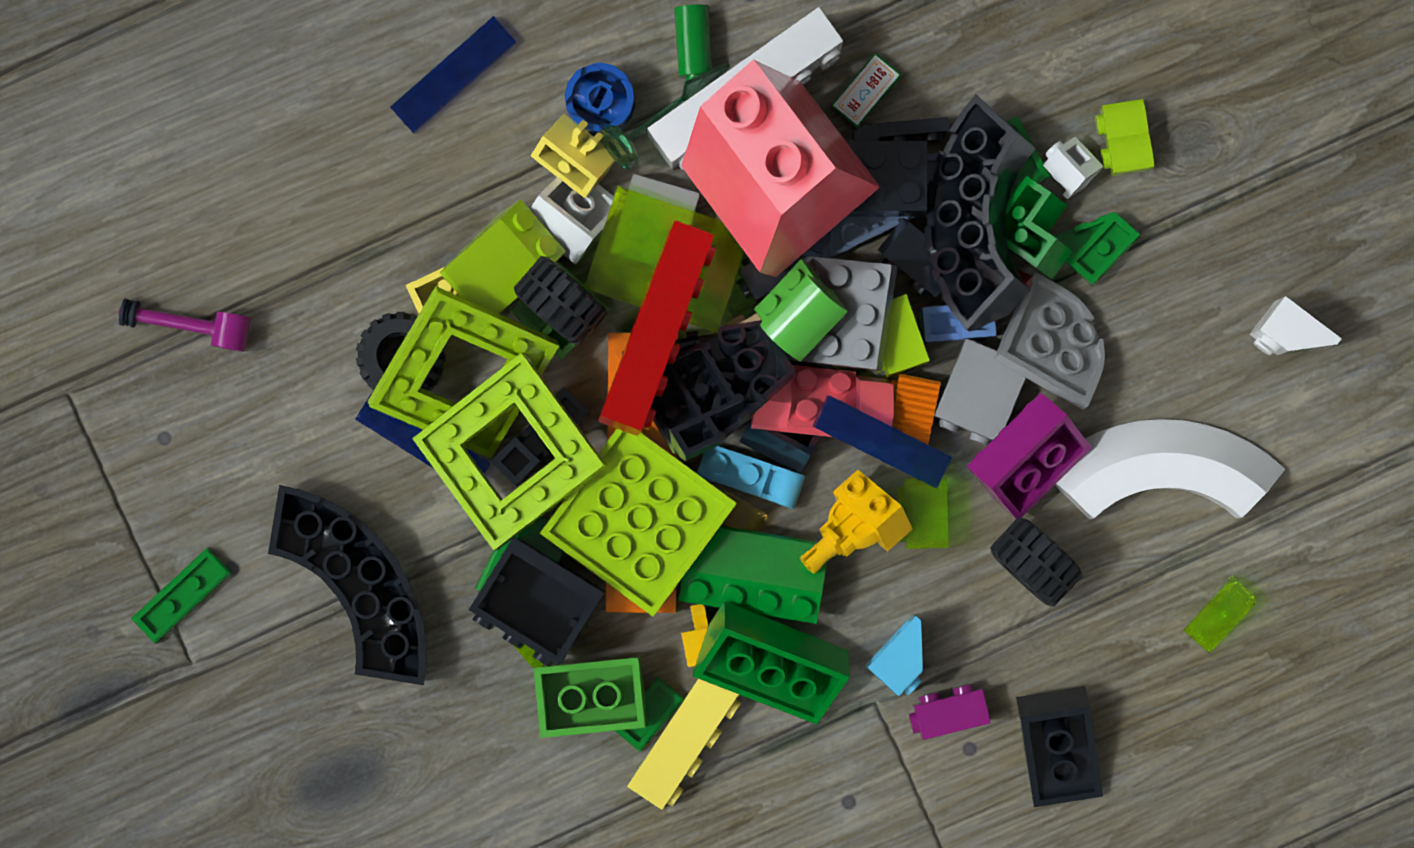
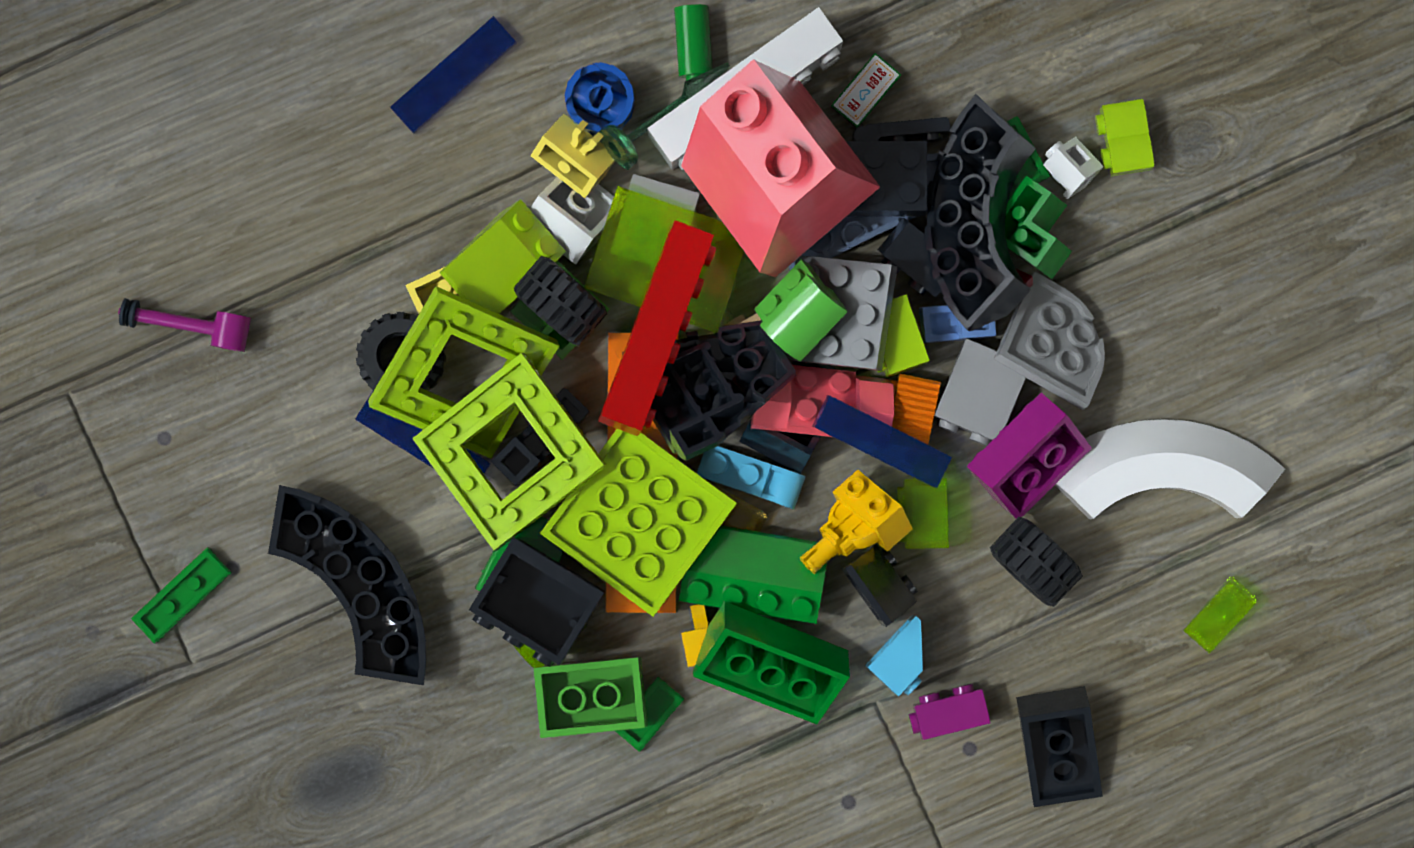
light yellow brick [627,679,741,810] -> none
black brick [736,257,788,302] -> none
green wing [1052,212,1140,287] -> none
white slope [1250,296,1342,355] -> none
none -> black slope [842,544,918,627]

